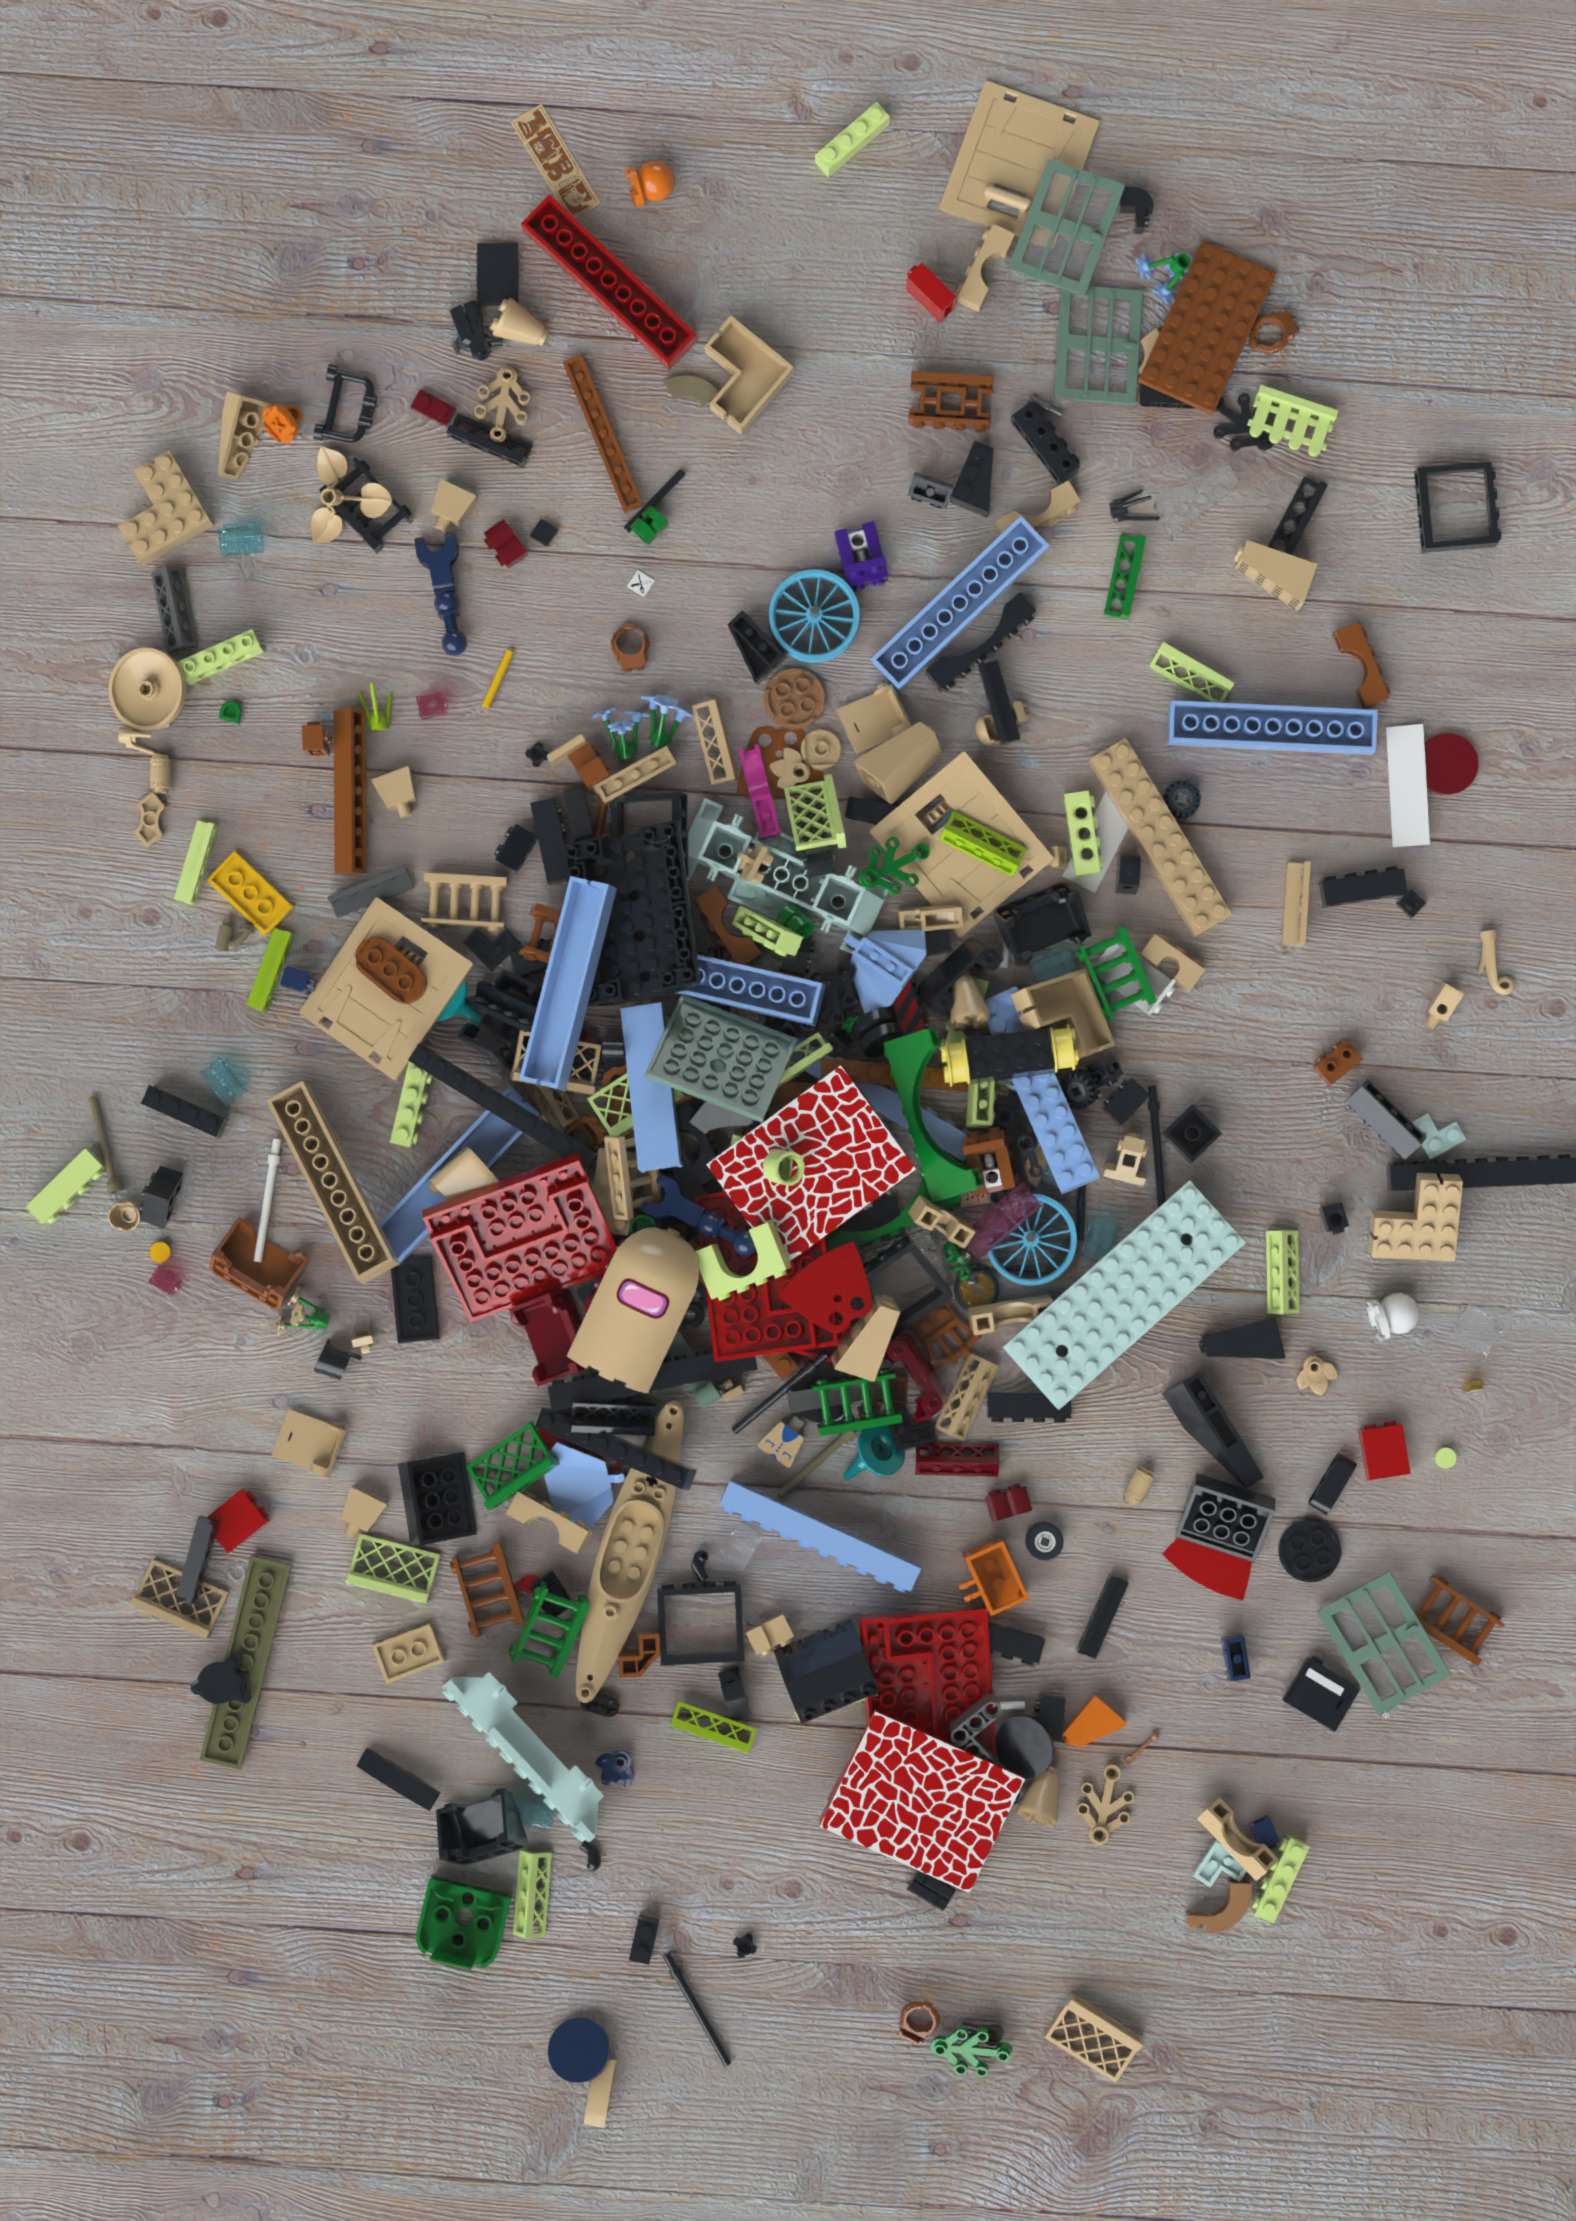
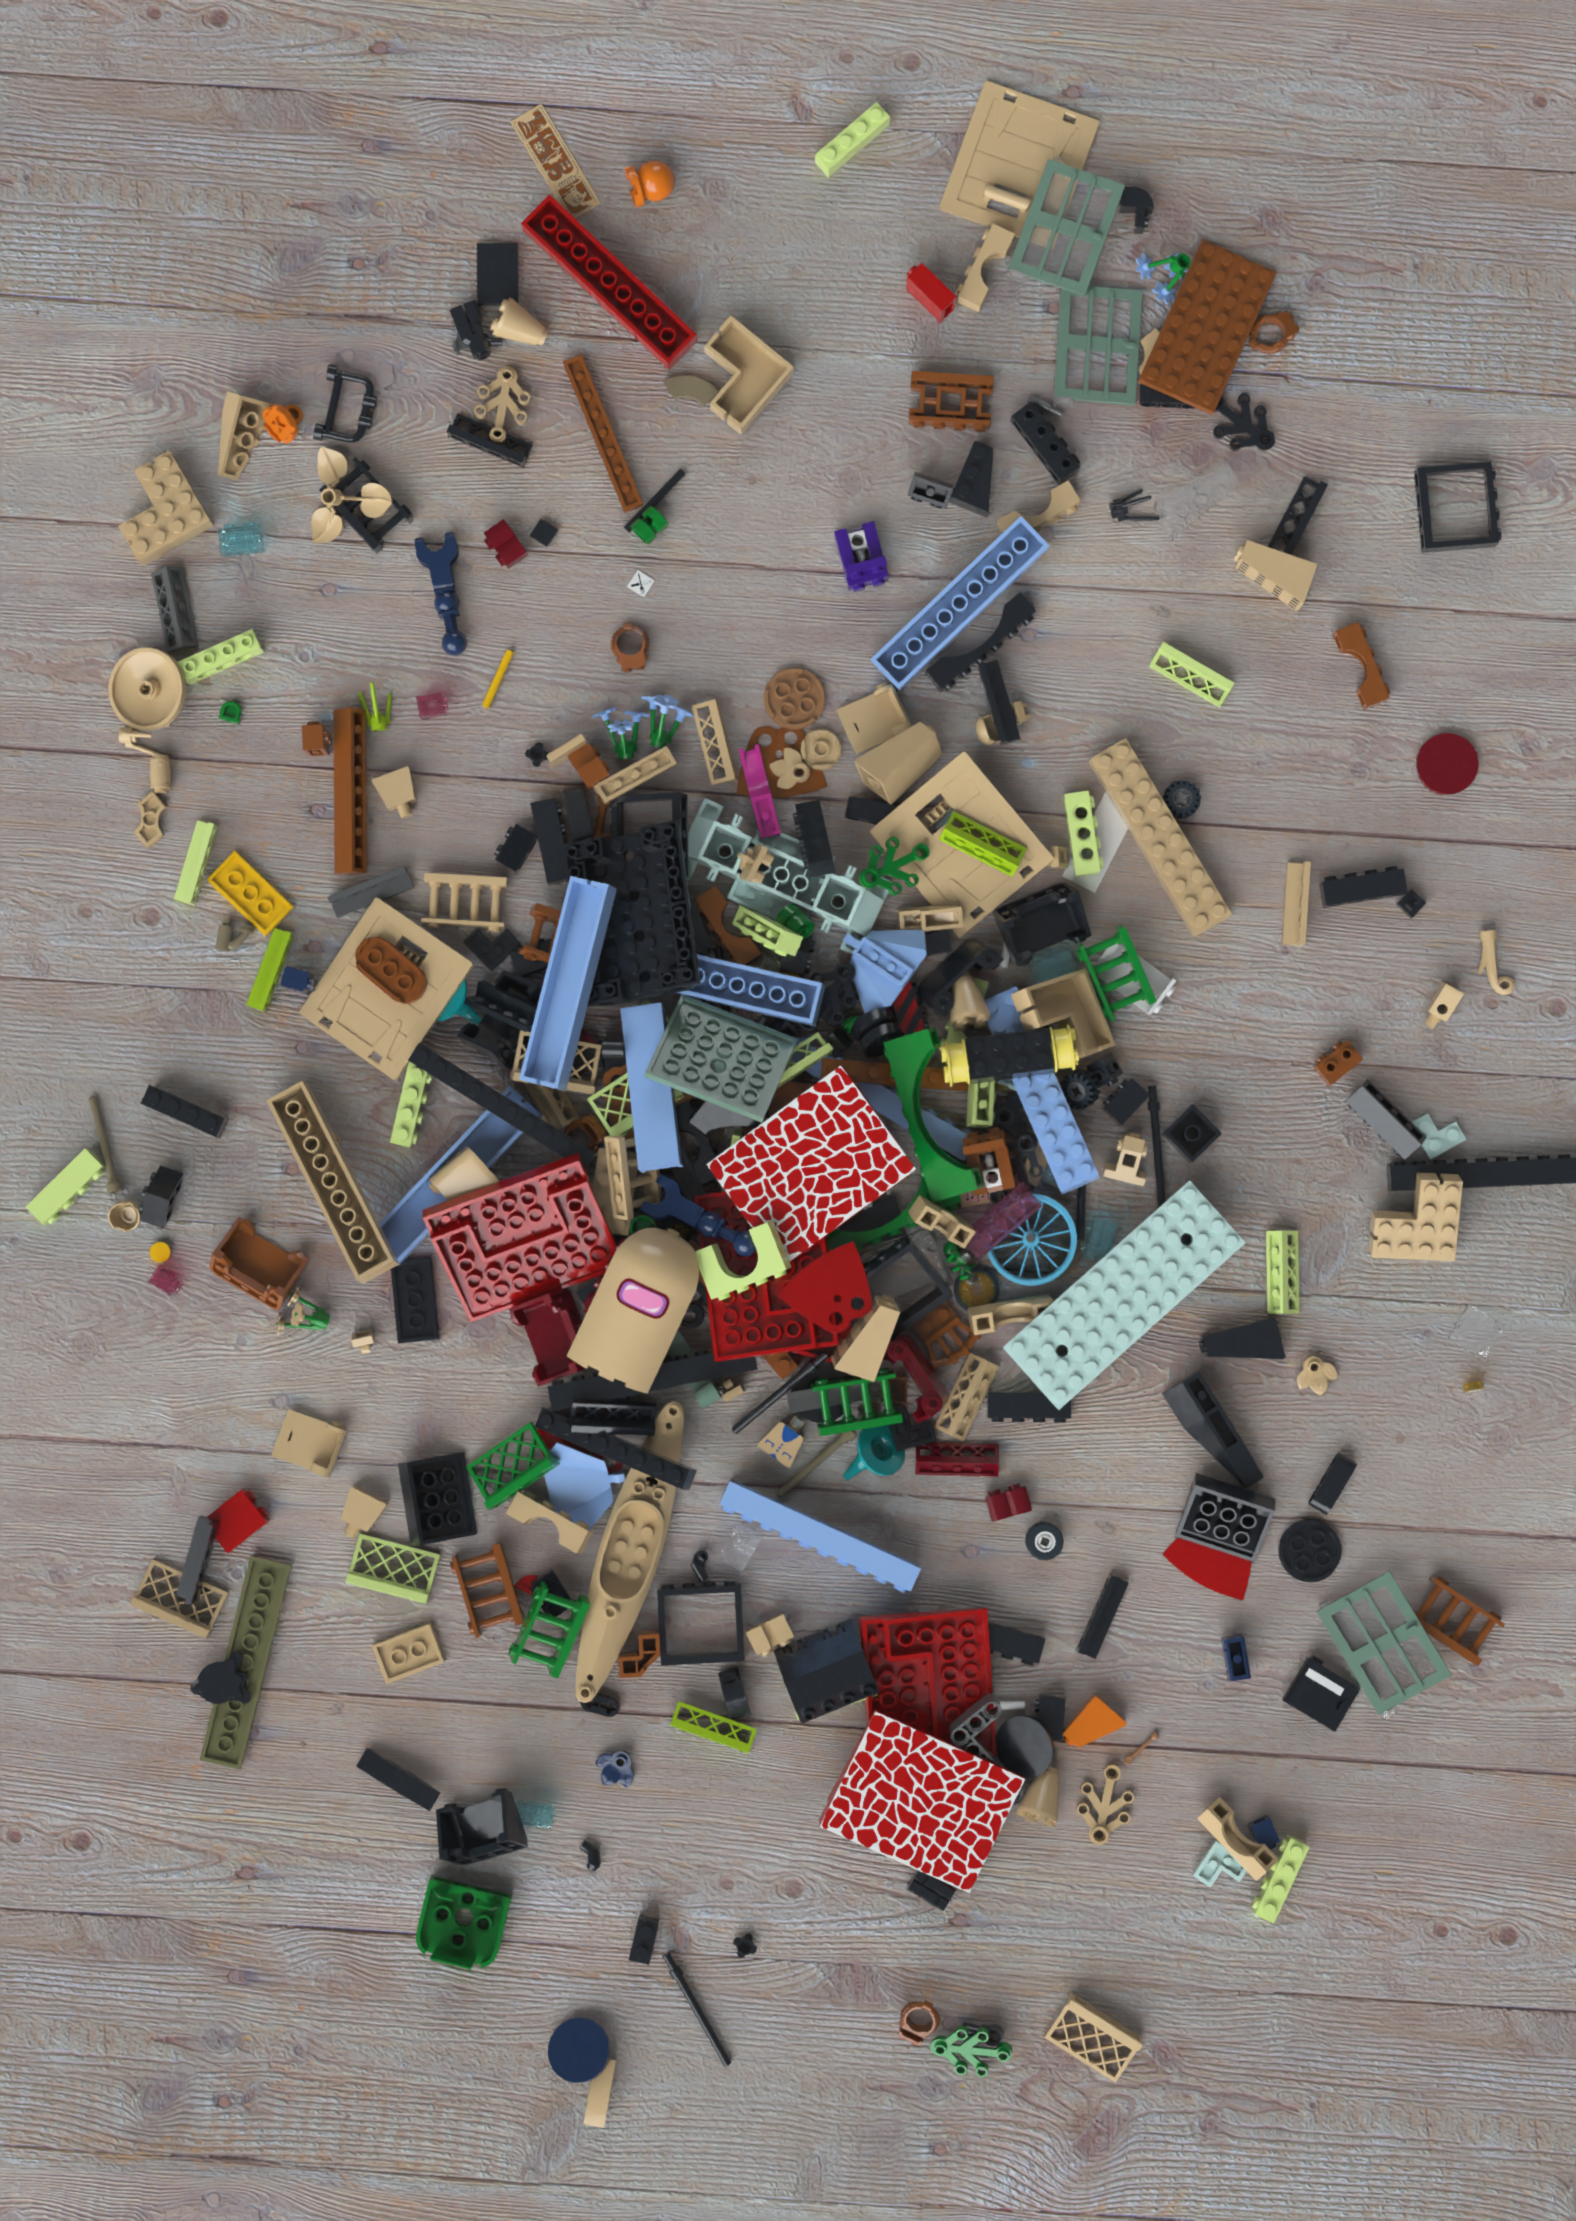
clear light blue brick [200,1057,247,1106] -> none
white bar [254,1138,281,1262] -> none
black hat [314,1338,362,1380] -> none
dark red plate [410,389,456,428] -> none
tan torso [431,479,478,532] -> none
light aqua piece [442,1672,604,1843] -> none
yellowish green fence [513,1850,552,1939] -> none
black wedge [727,610,788,685] -> none
yellowish green piece [763,1148,804,1186] -> none
medium azure wheel [769,569,860,663] -> none
yellowish green fence [784,774,846,851] -> none
orange piece [958,1538,1029,1616] -> none
green fence [1104,534,1146,620] -> none
black torso [1115,854,1141,895] -> none
tan head [1123,1467,1155,1507] -> none
tan arch [1139,934,1205,992] -> none
light blue brick [1167,700,1378,755] -> none
medium nougat arch [1185,1880,1252,1933] -> none
yellowish green fence [1247,385,1339,457] -> none
black brick [1319,1202,1349,1235] -> none
red brick [1358,1420,1411,1480] -> none
white tile [1367,1293,1419,1341] -> none
white sticker [1386,724,1430,847] -> none
yellowish green tile [1434,1447,1456,1469] -> none

